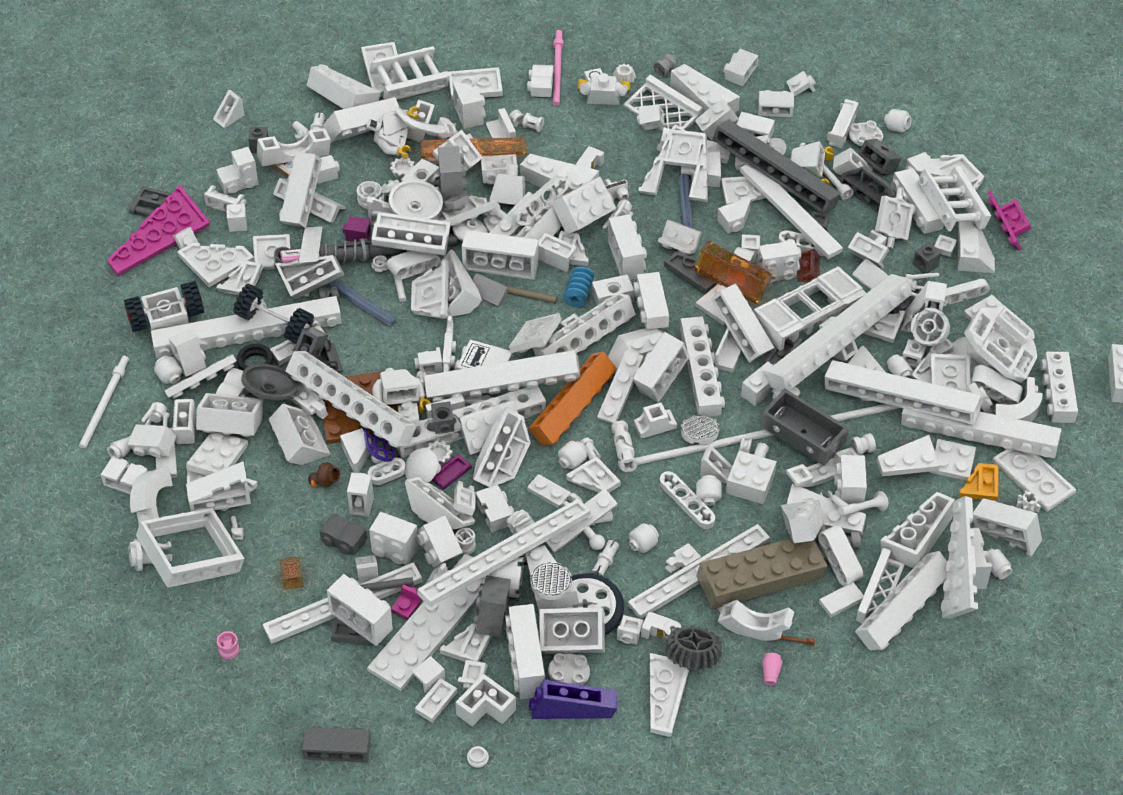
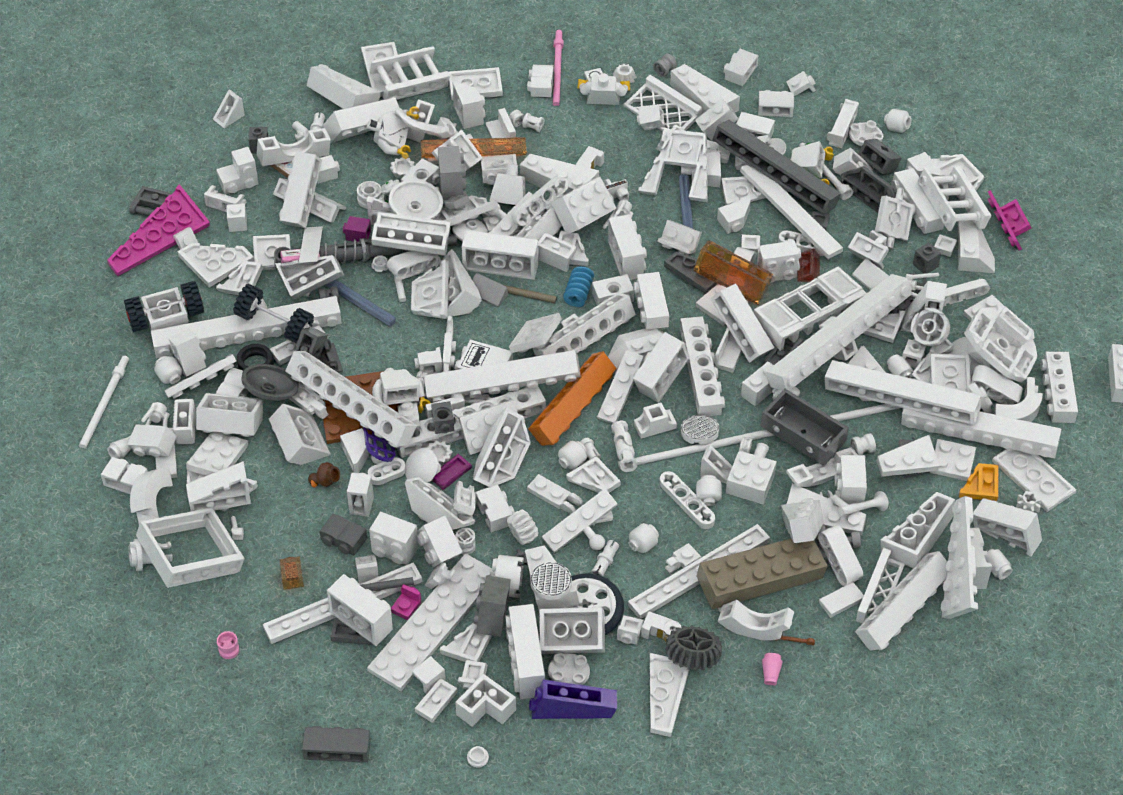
white plate [417,499,591,607] -> none

